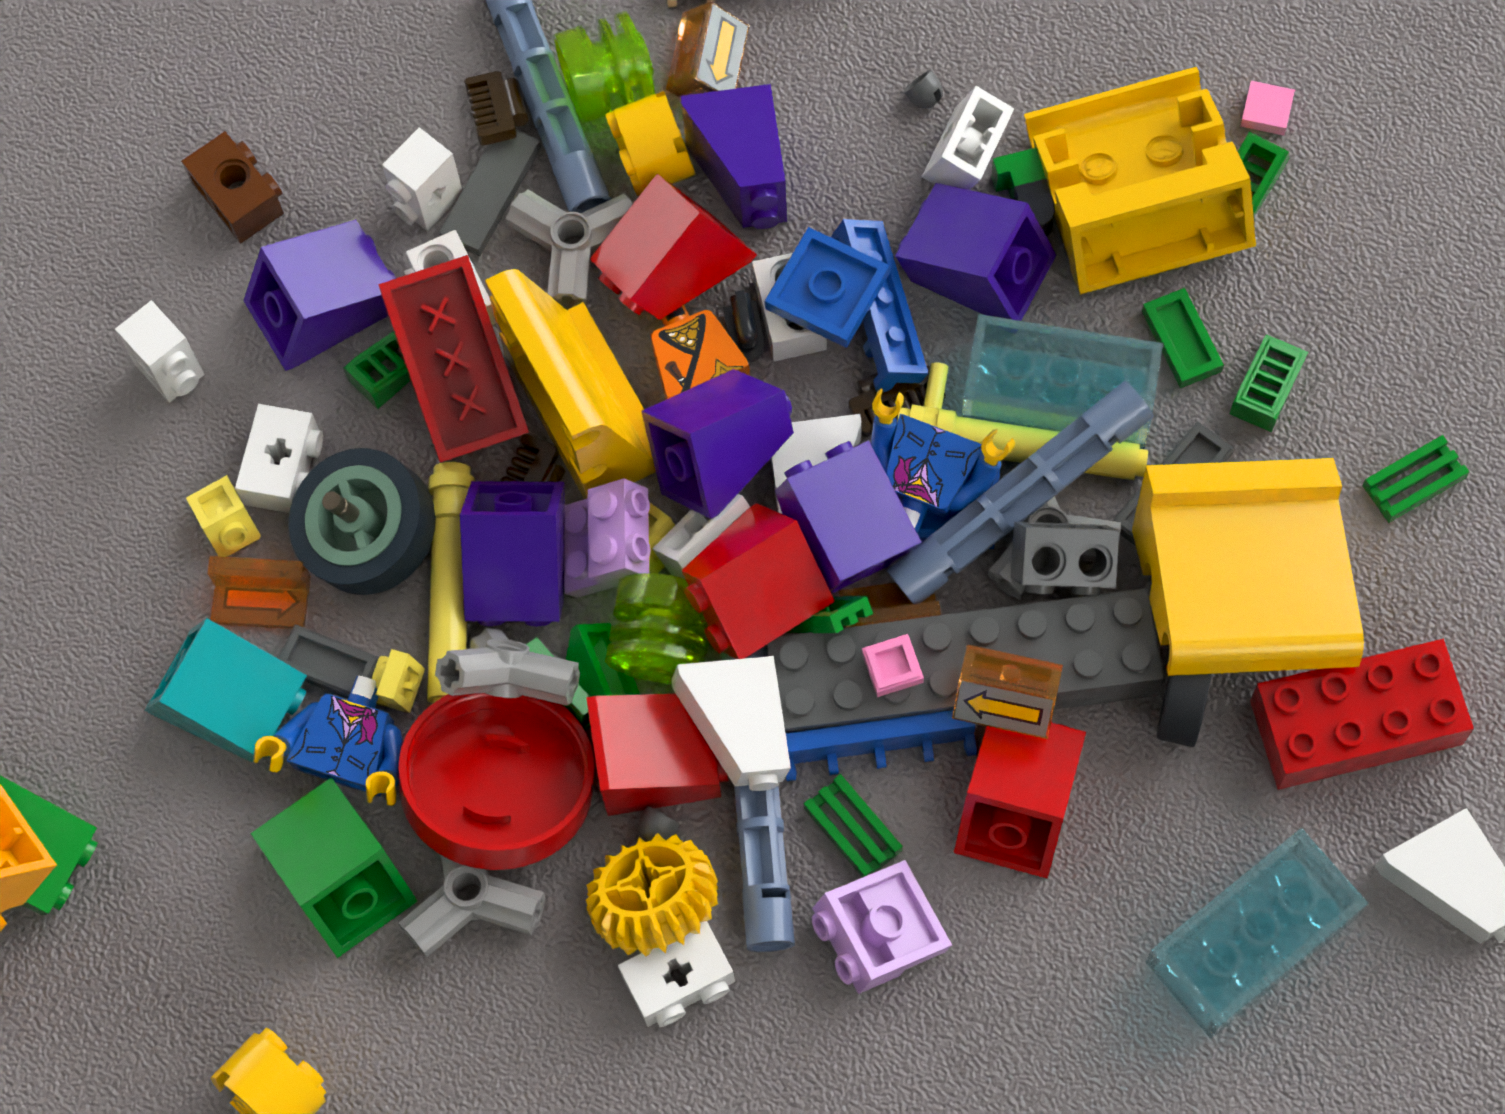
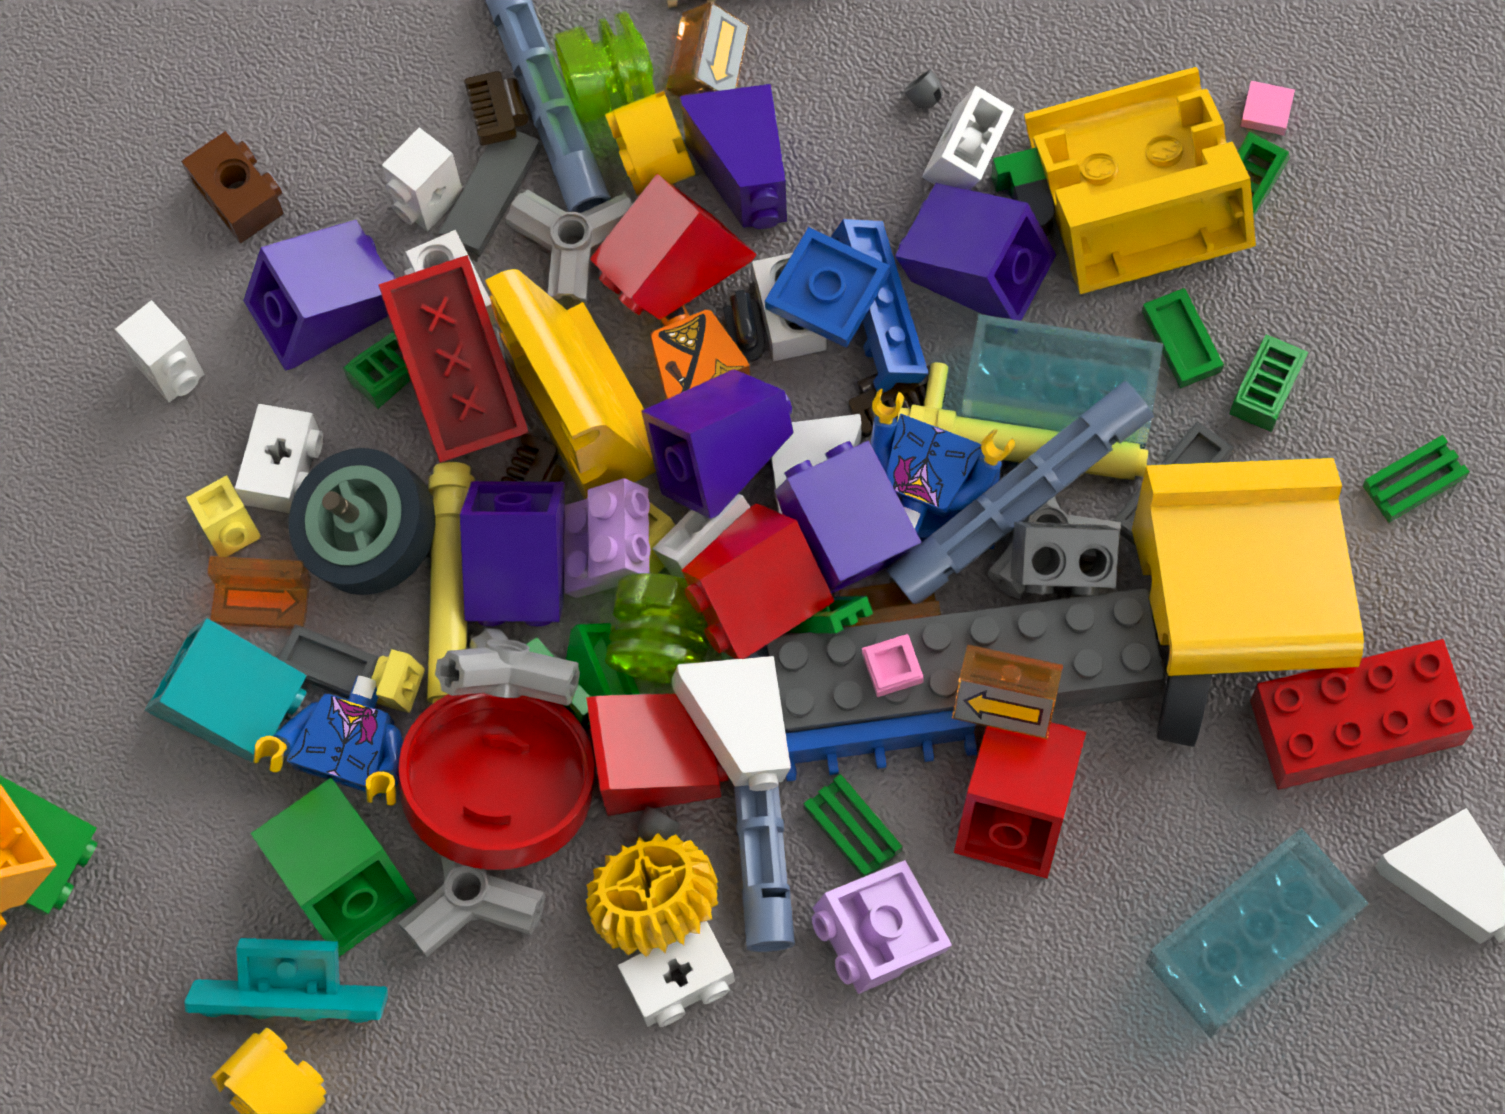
none -> teal bracket [184,938,388,1023]

